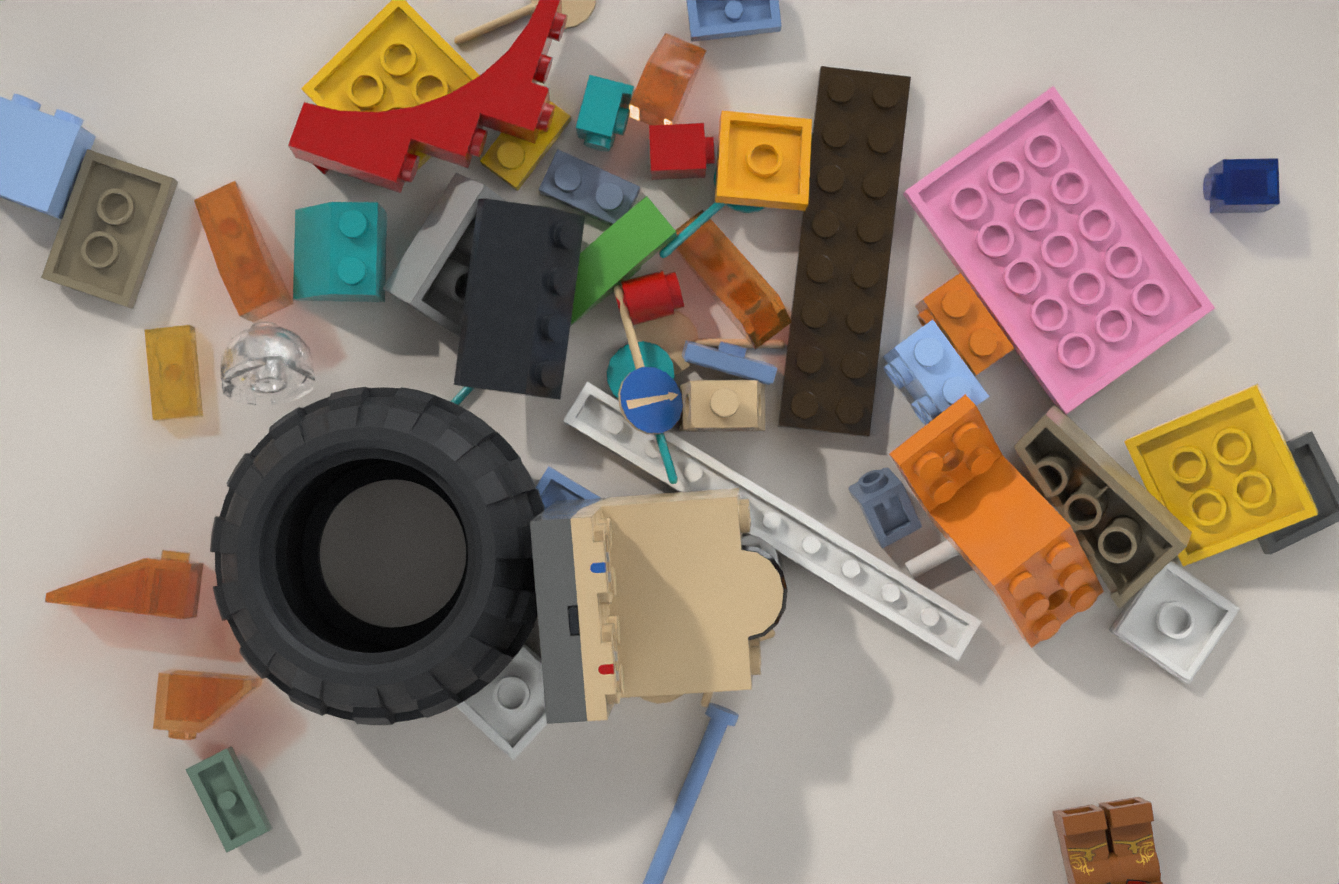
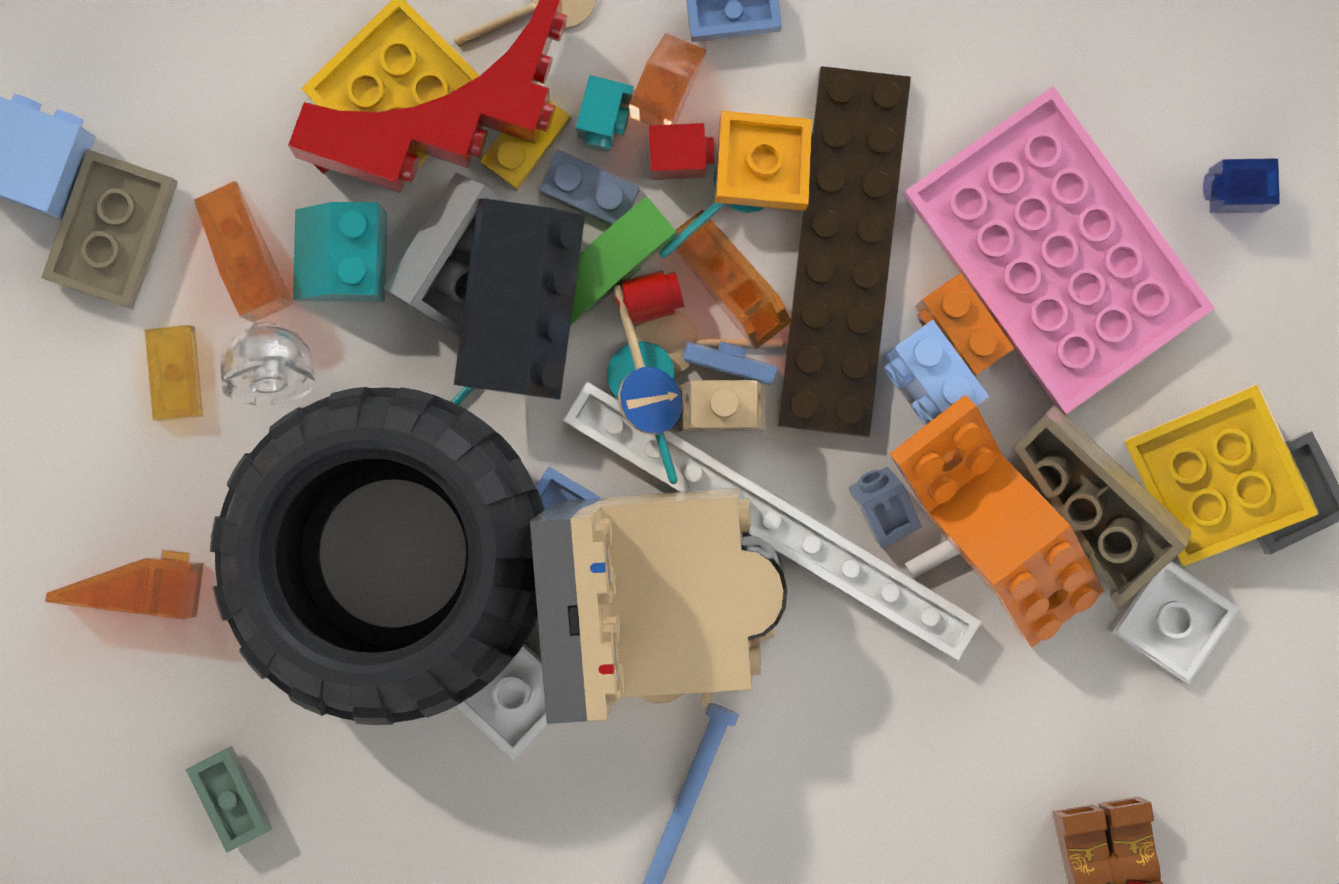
clear orange slope [153,669,262,740] -> none

